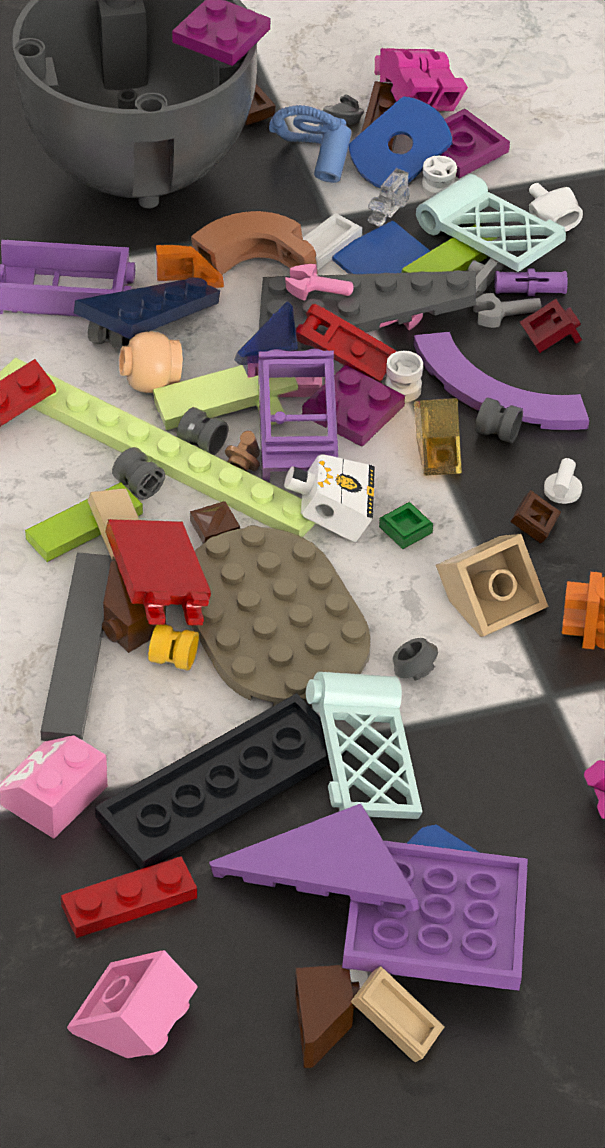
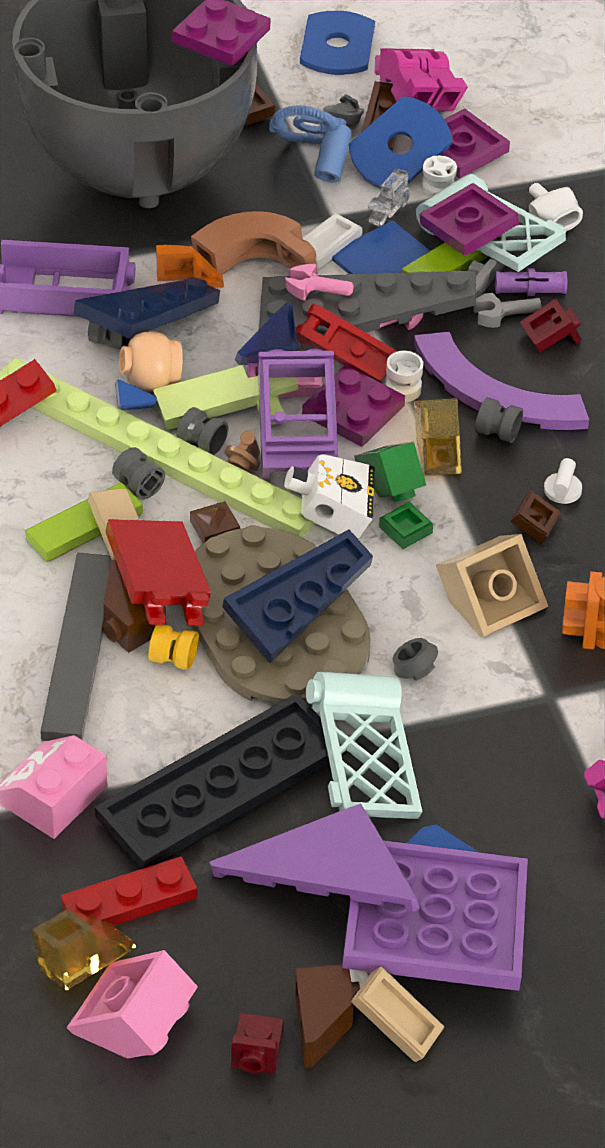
none -> clear yellow slope [32,909,136,990]
none -> blue slope [115,379,157,411]
none -> dark blue wing [222,529,373,663]
none -> dark red bracket [231,1013,284,1074]
none -> blue piece [300,11,375,75]
none -> green slope [354,441,426,502]
none -> magenta plate [419,183,519,256]

